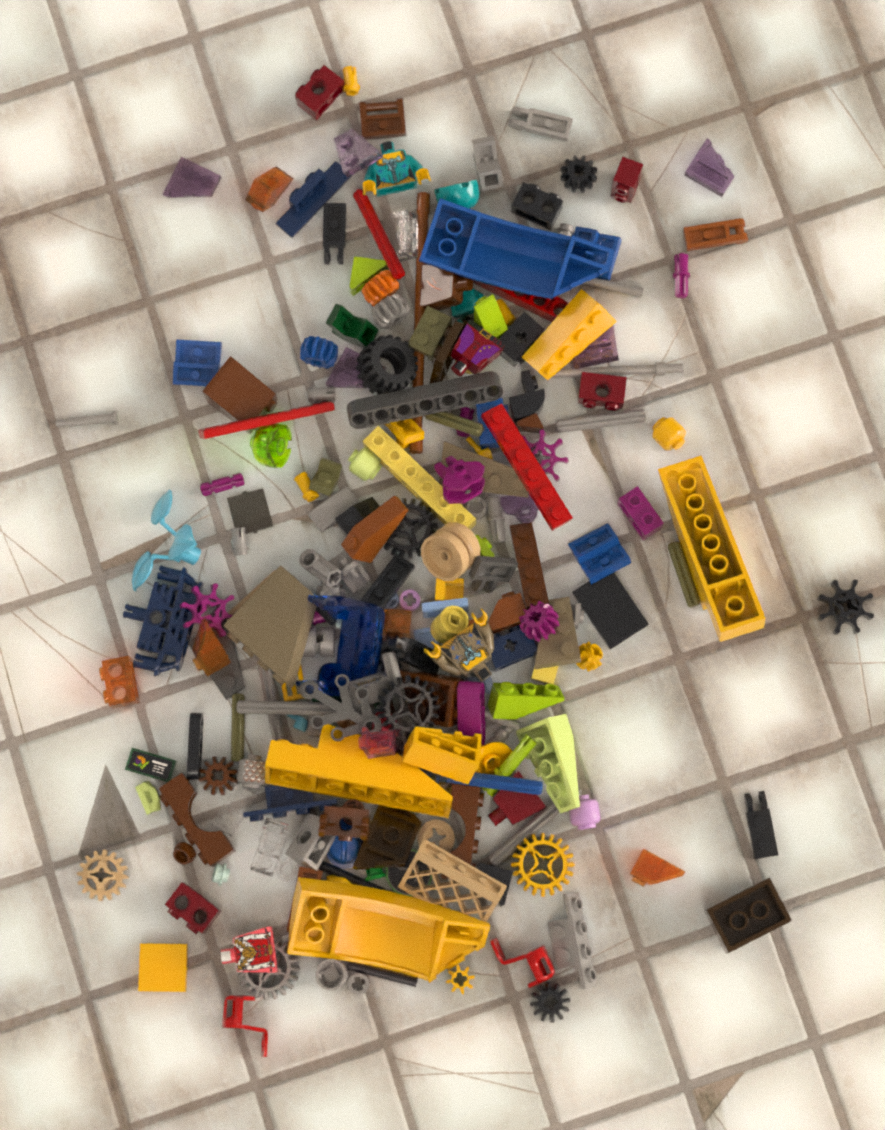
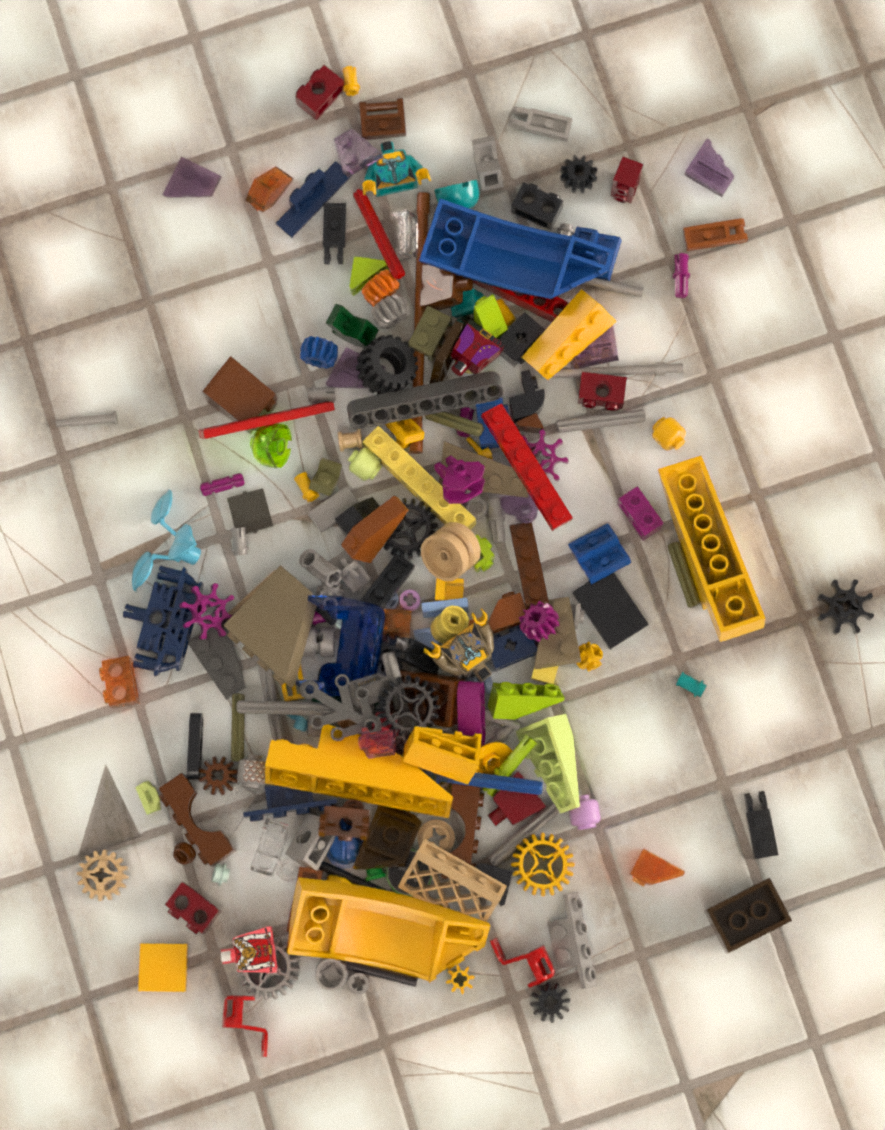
tile [125,748,177,782] -> none
blue slope [173,339,222,386] -> none
clear orange slope [192,618,231,677] -> none
dark grey hinge [469,556,518,593] -> none
none -> tan bush [338,429,363,452]
none -> teal pin [676,672,707,698]

